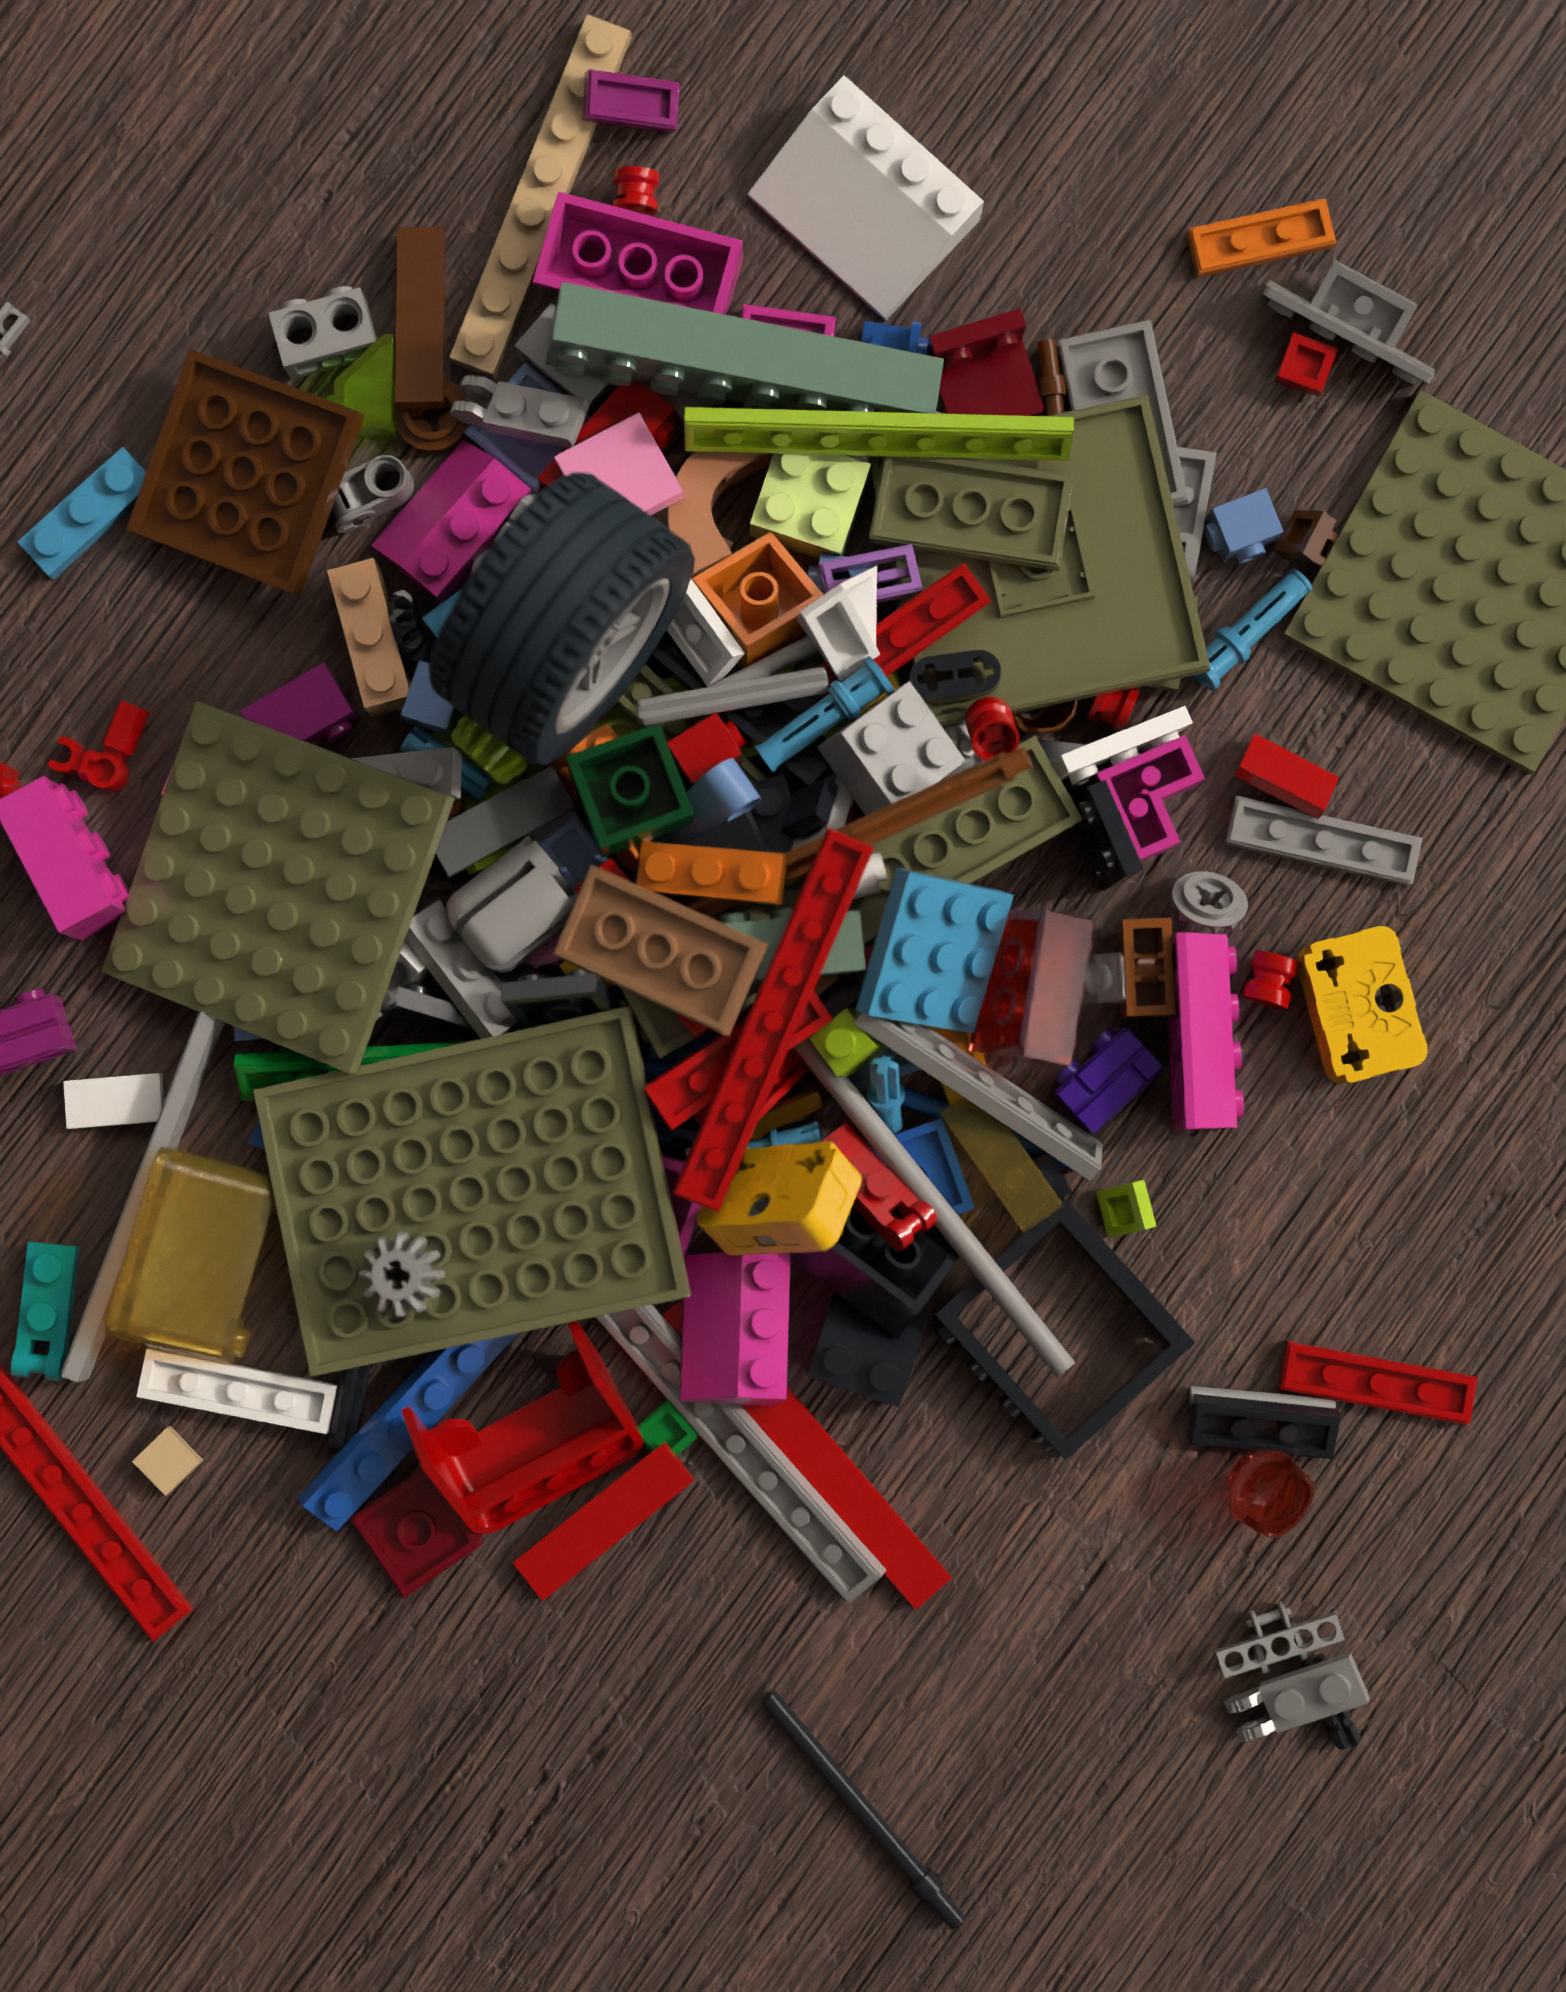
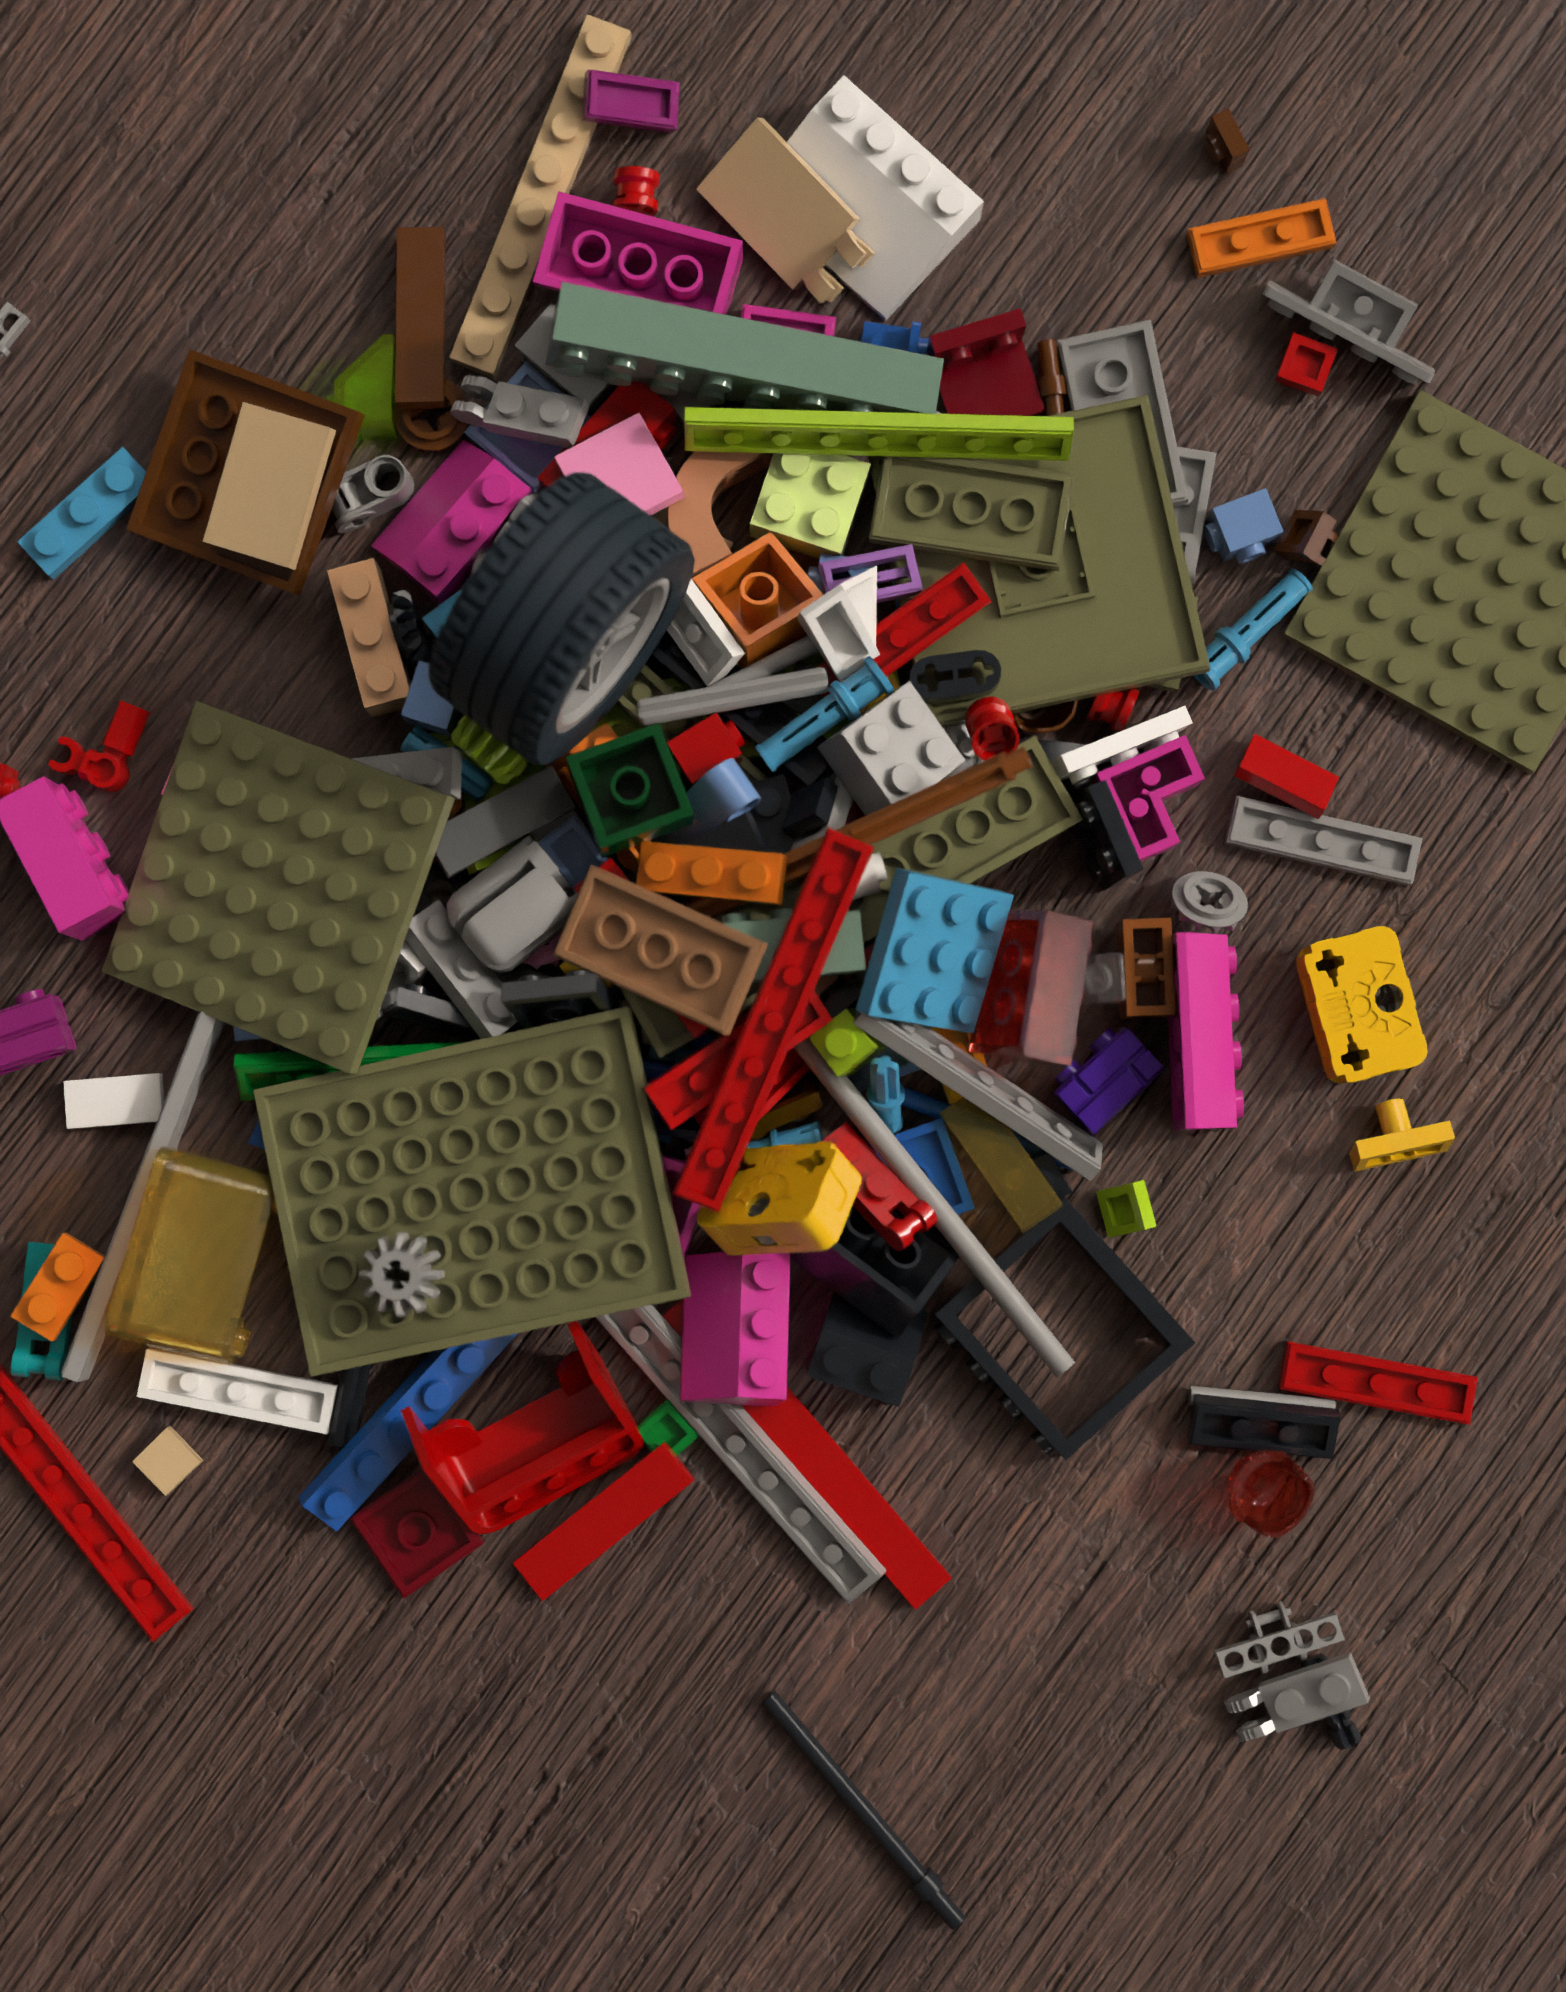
magenta brick [241,662,359,745] -> none
light grey brick [269,286,382,380] -> none
red wheel [1241,950,1301,1010] -> none
none -> orange plate [10,1233,105,1342]
none -> tan tile [203,402,336,570]
none -> tan tile [696,117,875,303]
none -> reddish brown plate [1204,108,1250,174]
none -> yellow tile [1349,1098,1455,1172]

